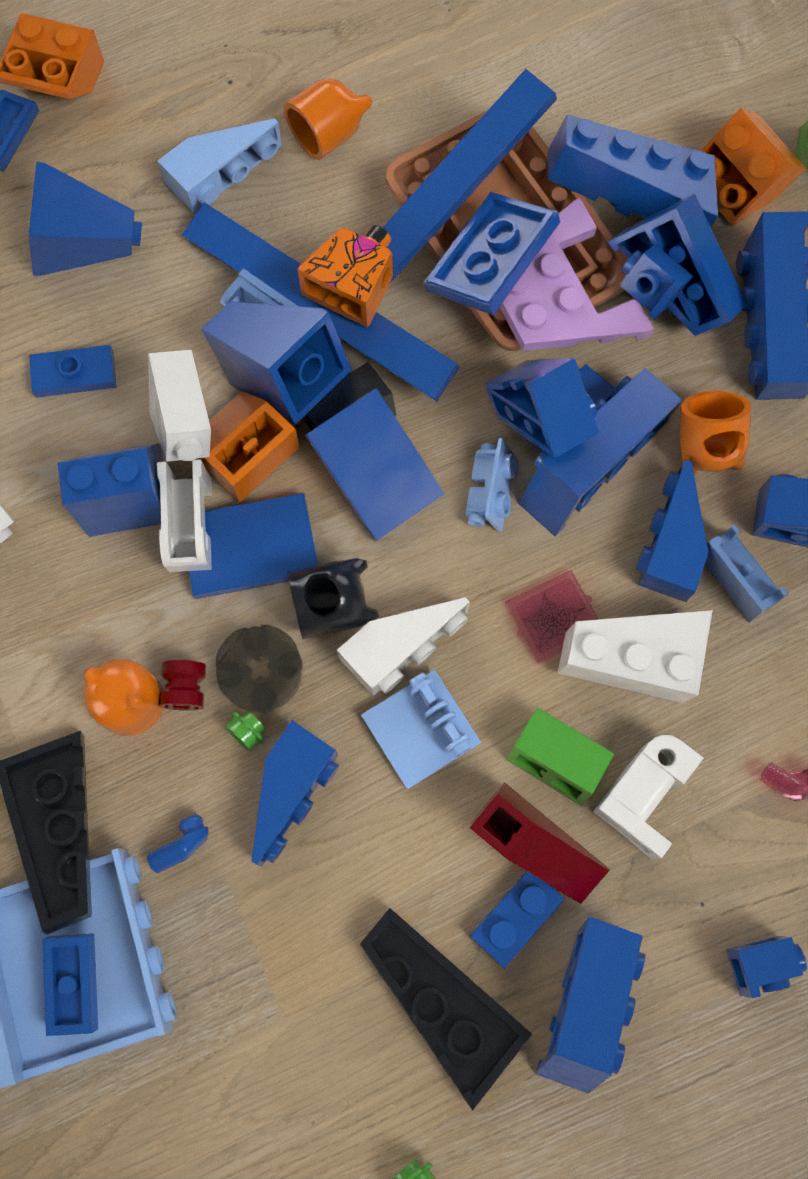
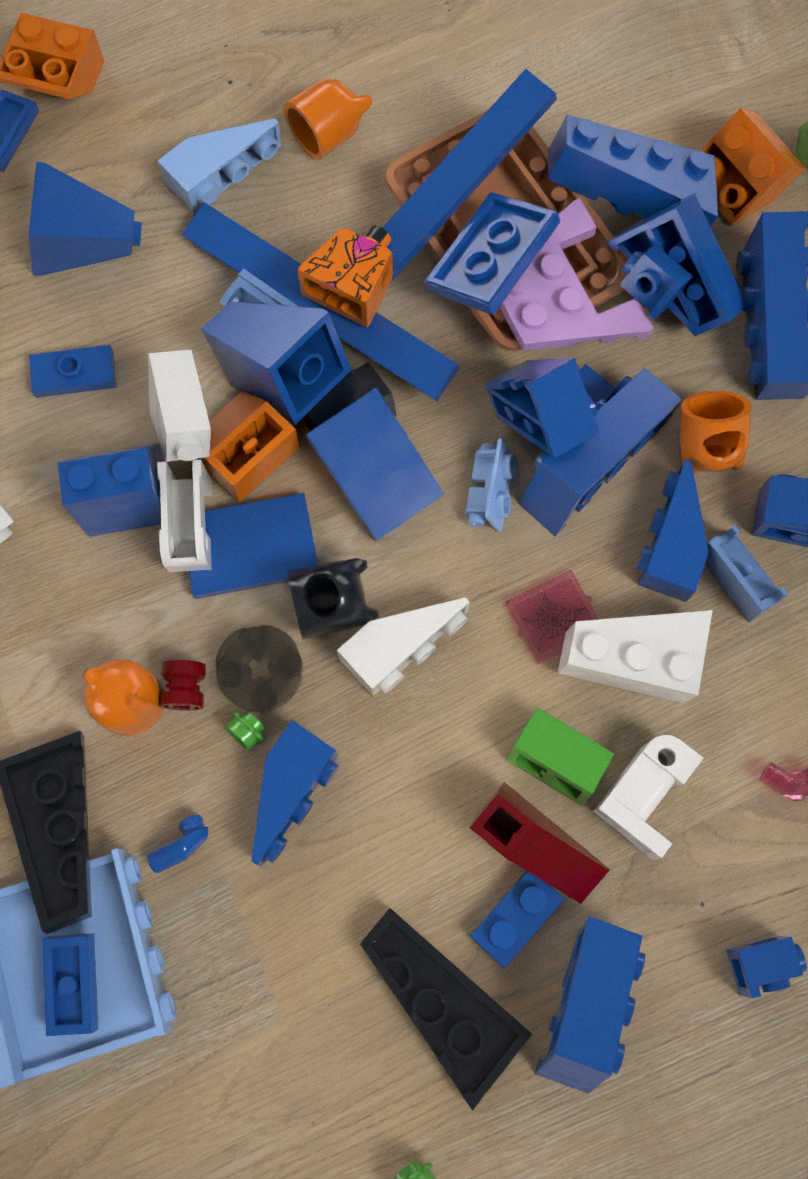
light blue hinge [361,670,481,790] -> none

